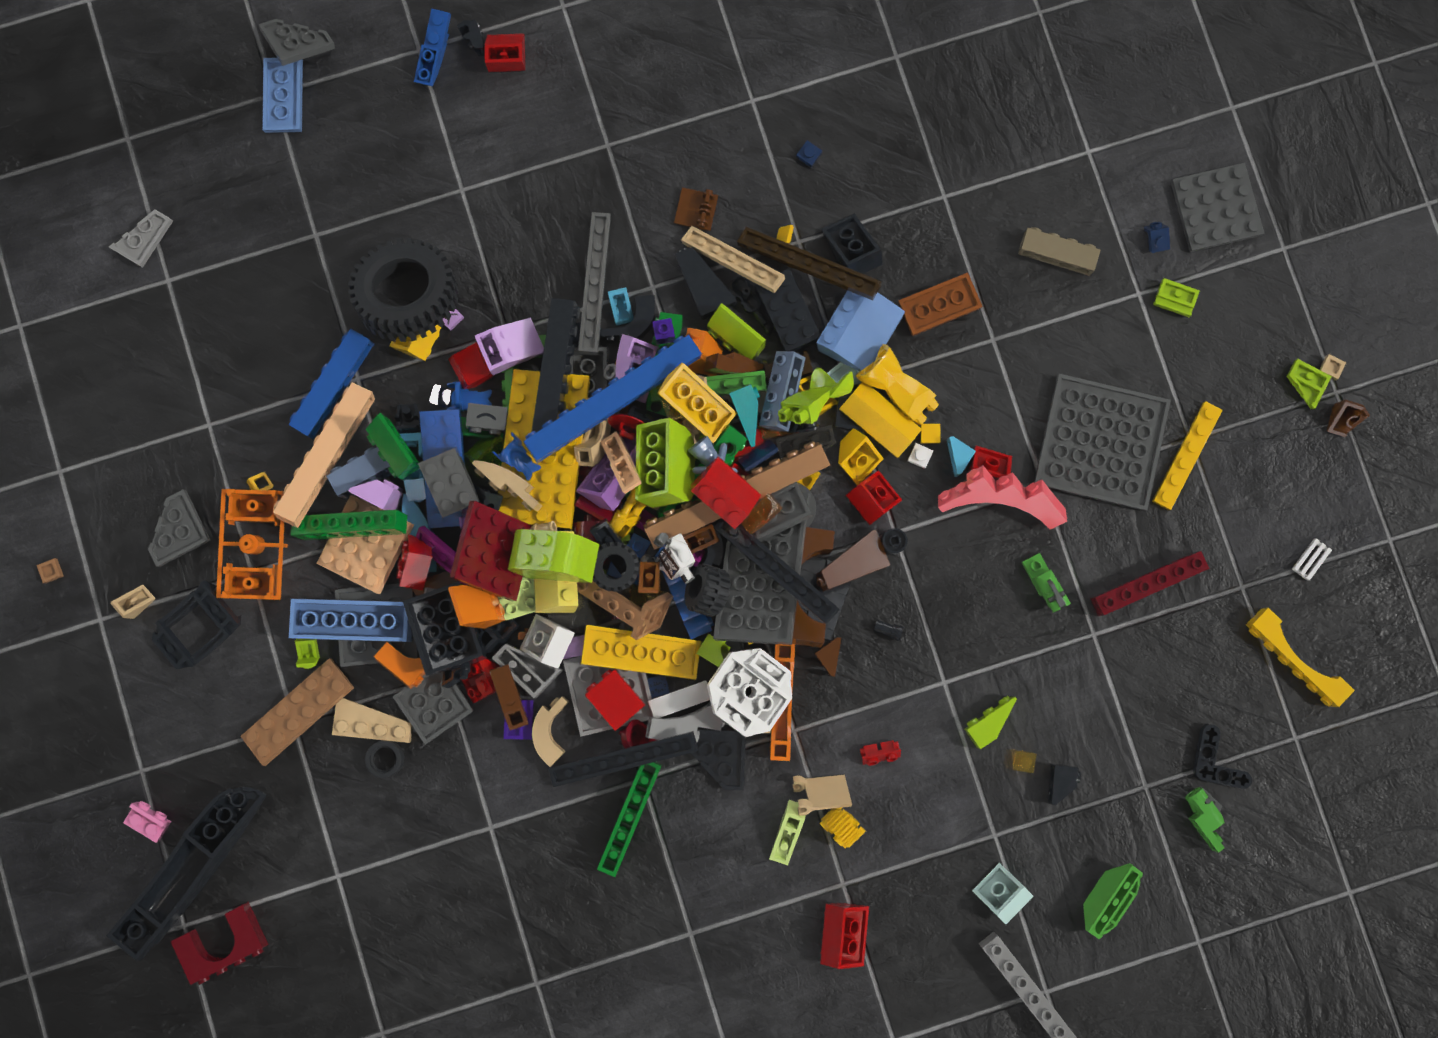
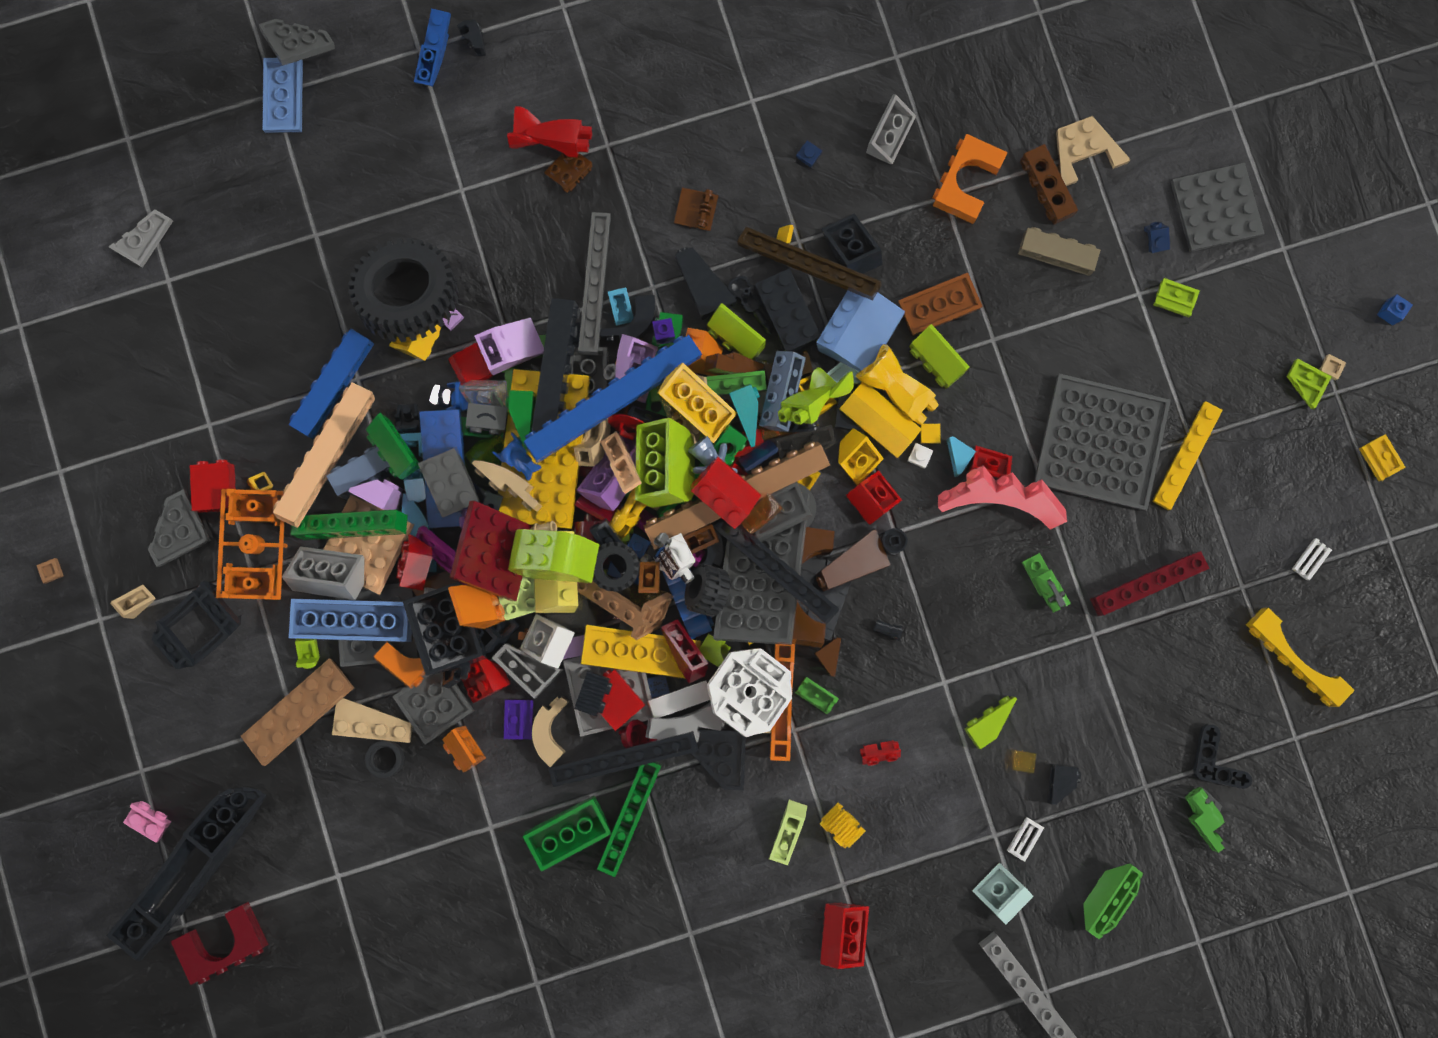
red slope [485,34,526,72] -> none
reddish brown slope [489,664,529,731] -> none
tan plate [681,226,785,293] -> none
tan flag [793,775,852,816] -> none
reddish brown slope [1327,400,1370,437] -> none
none -> red brick [190,460,236,513]
none -> light grey slope [282,547,364,600]
none -> orange slope [442,726,486,772]
none -> clear slope [459,380,508,410]
none -> green slope [506,390,537,452]
none -> red hips [507,106,592,158]
none -> green slope [523,795,612,872]
none -> reddish brown hinge [544,153,593,193]
none -> black brick [574,671,613,717]
none -> dark red slope [661,619,709,683]
none -> bright green hinge [795,677,839,714]
none -> light grey slope [866,94,916,164]
none -> lime slope [909,324,970,389]
none -> orange arch [932,134,1008,224]
none -> white tile [1007,817,1044,862]
none -> reddish brown brick [1021,144,1078,225]
none -> tan wing [1056,116,1130,186]
none -> yellow plate [1359,434,1405,482]
none -> blue brick [1377,294,1413,325]

